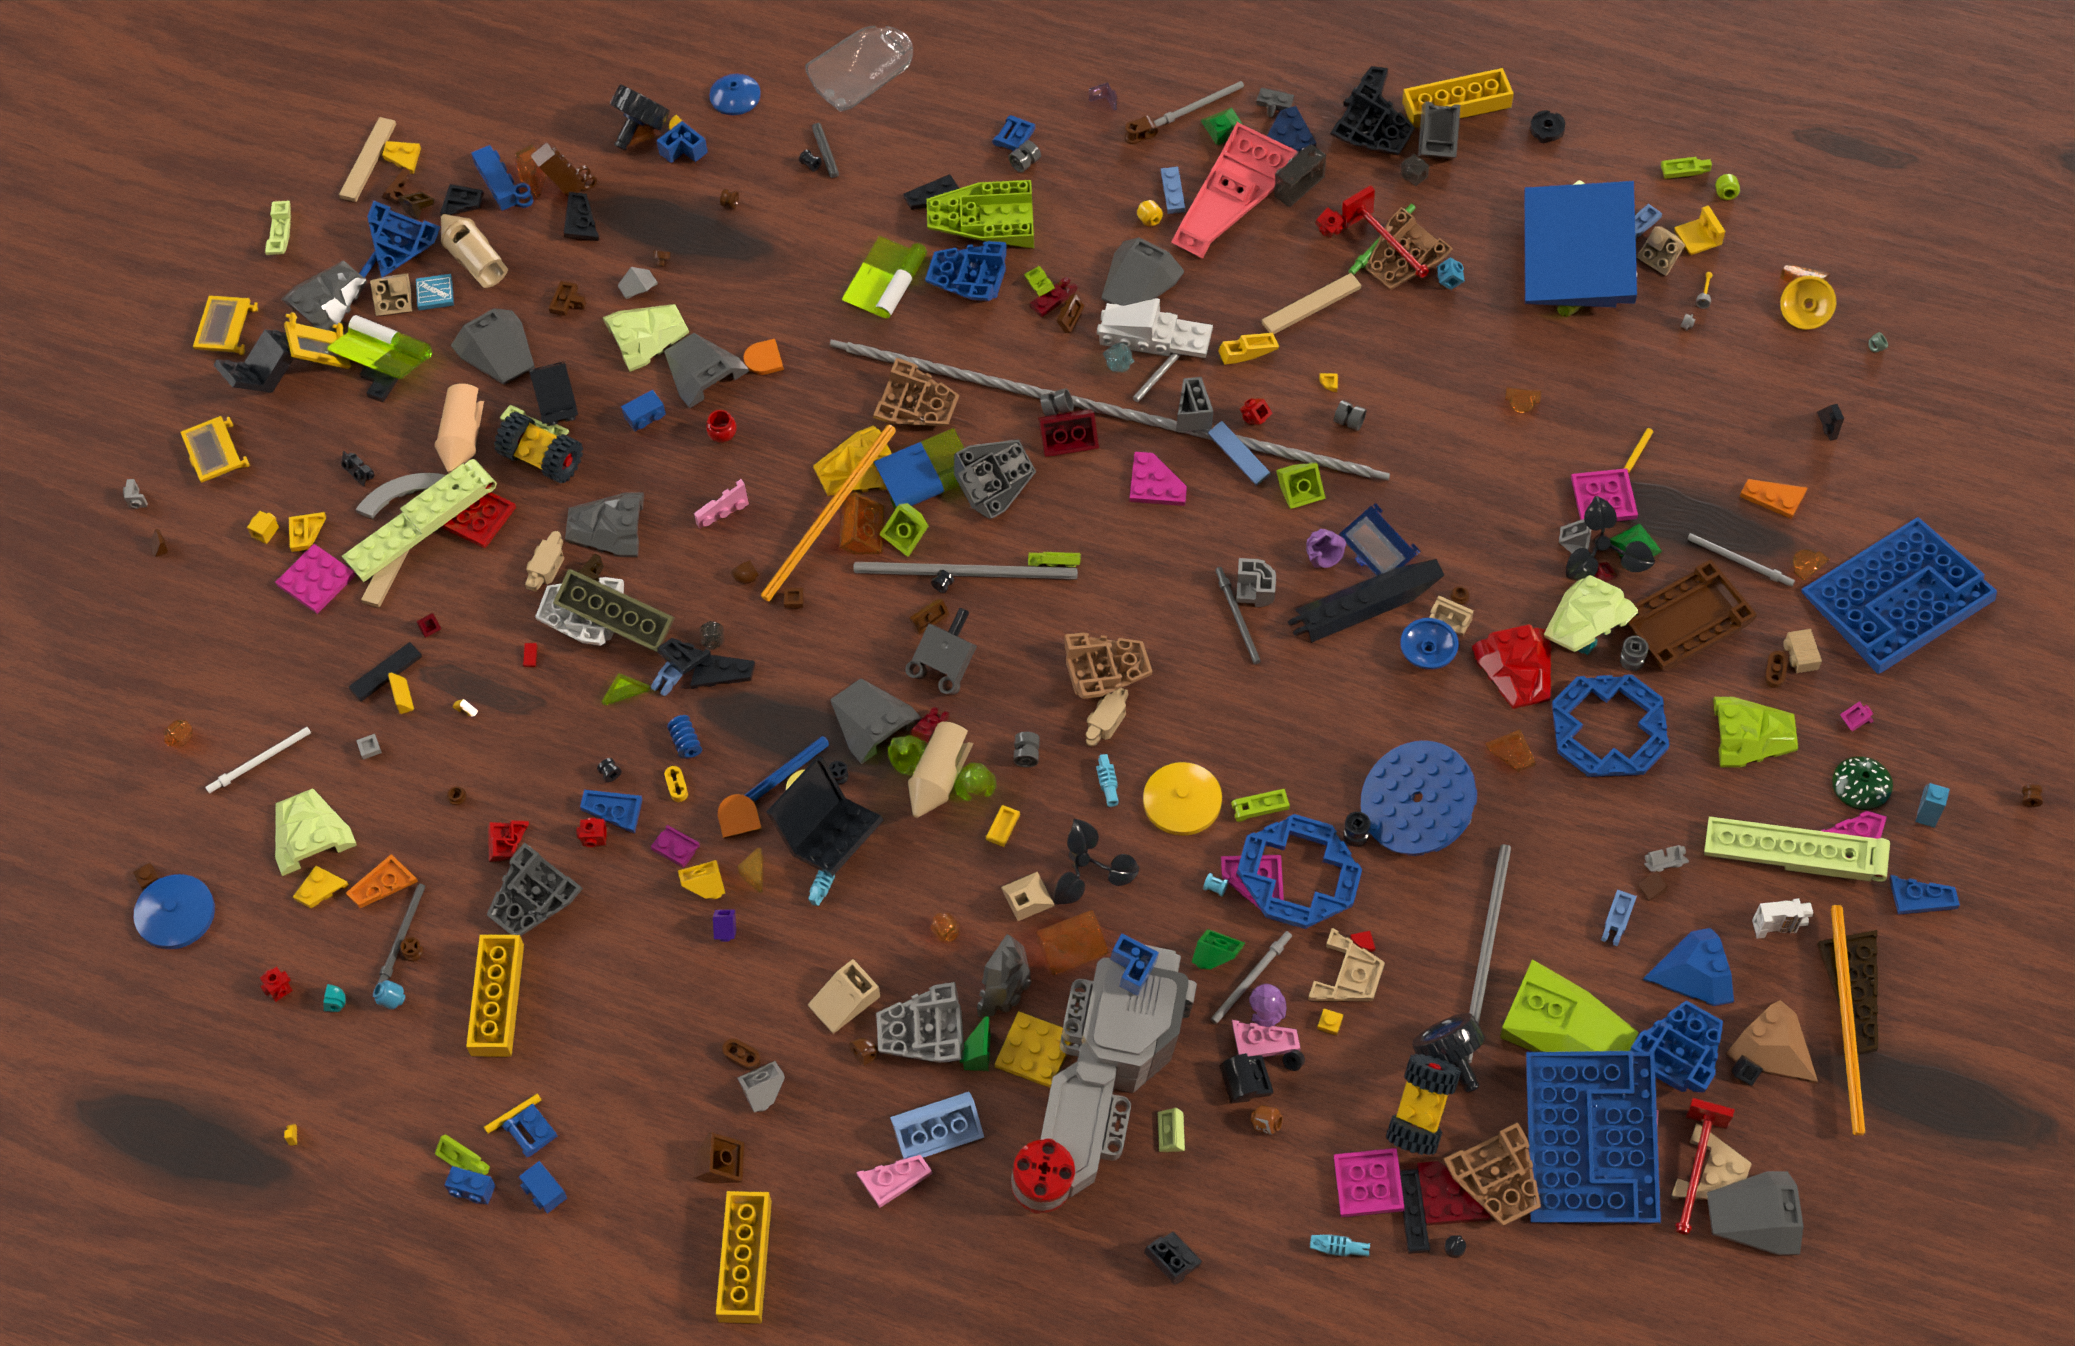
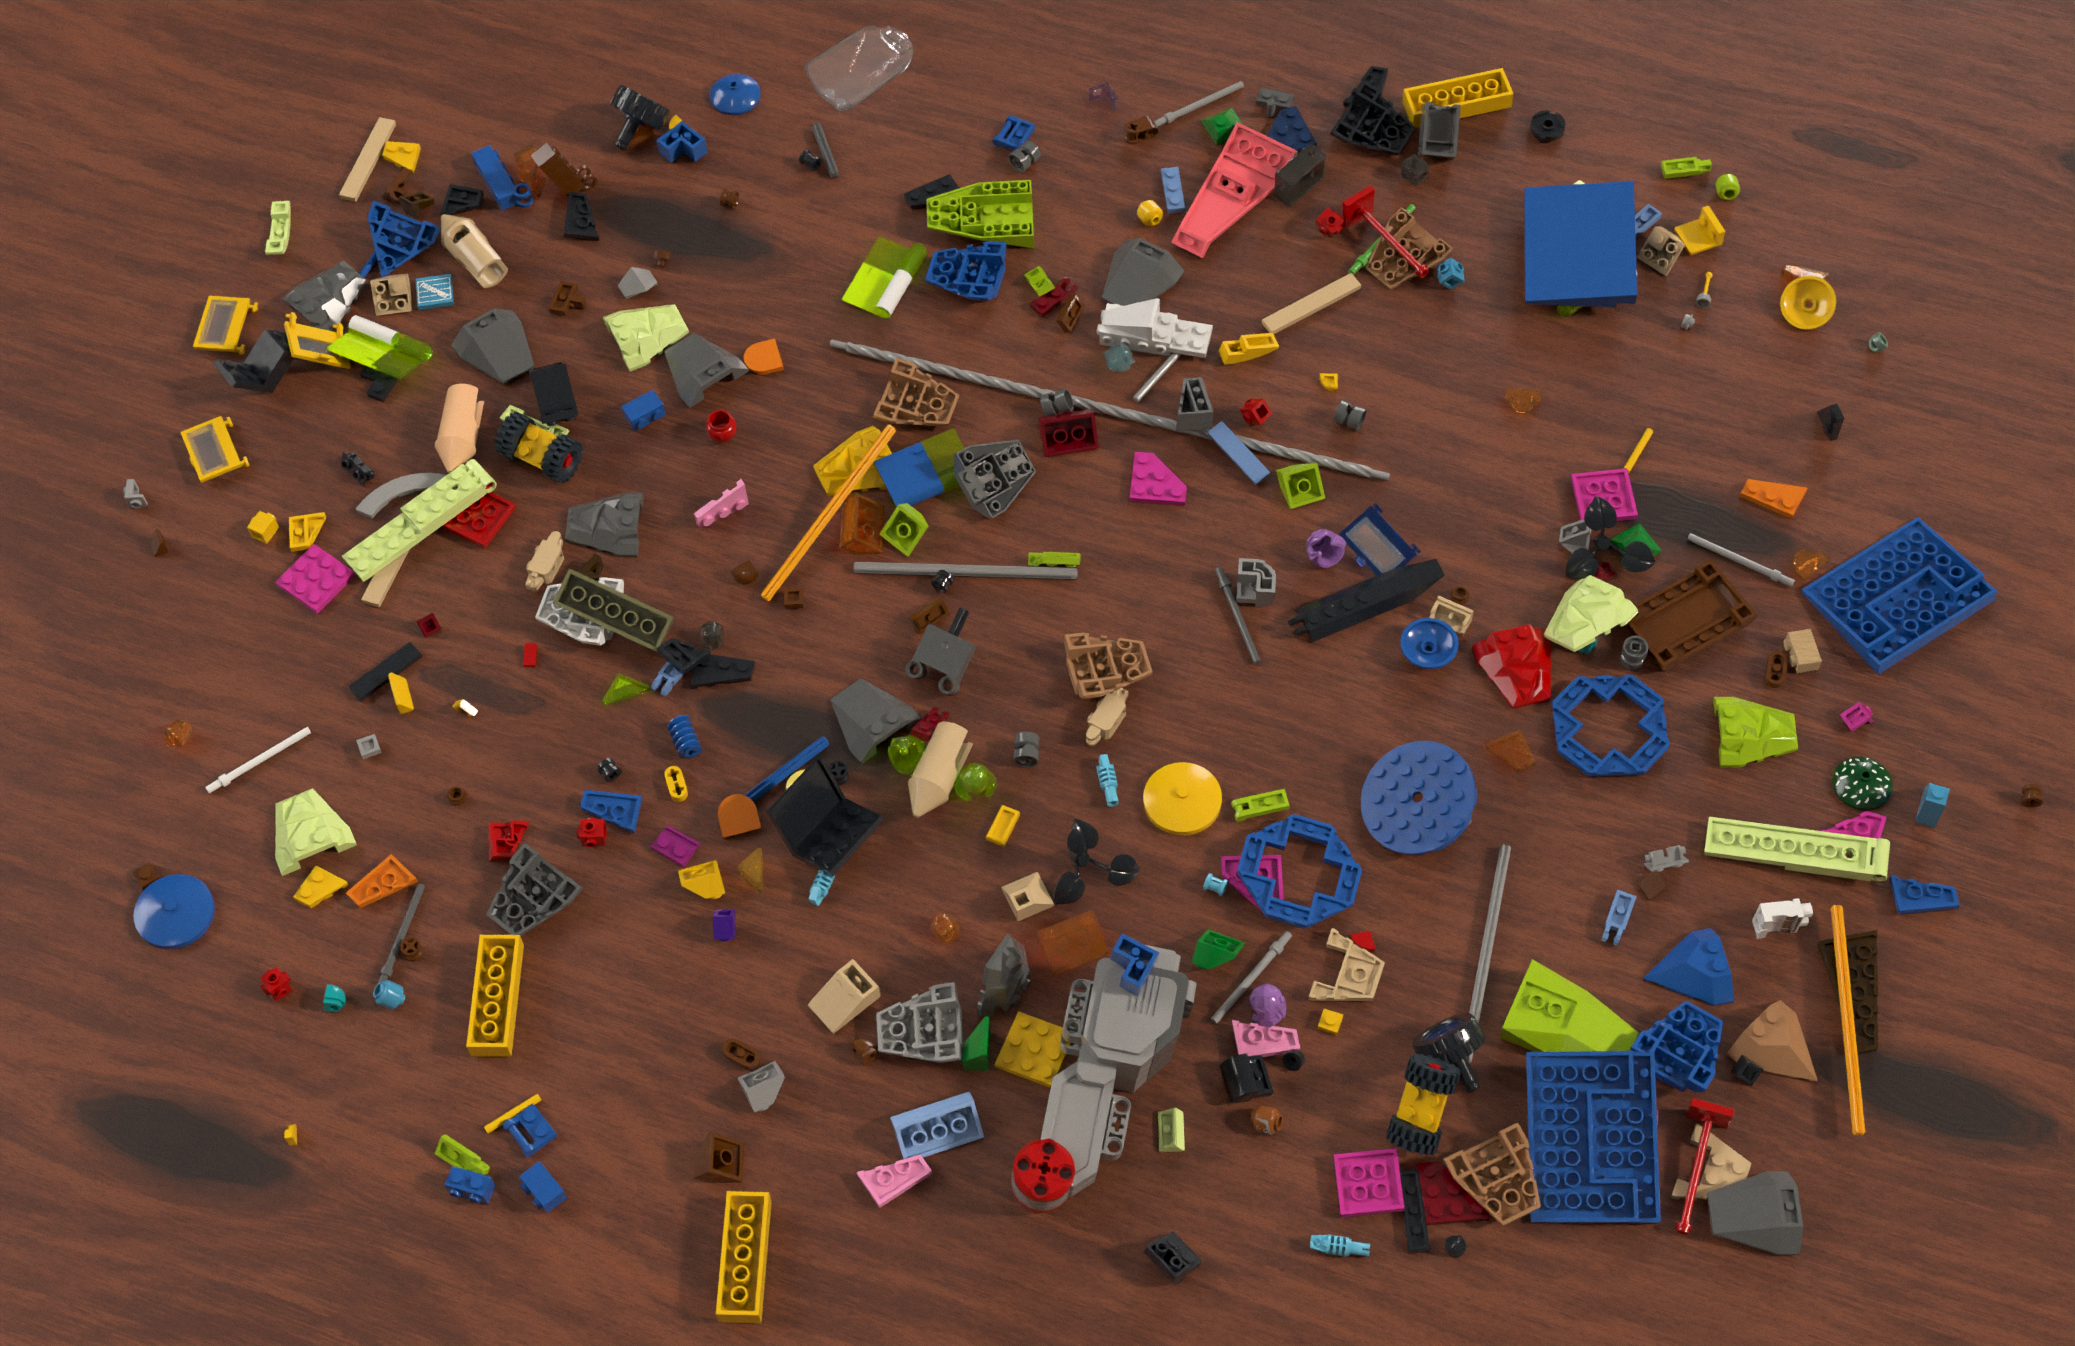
black wheel [1343,811,1371,847] -> none

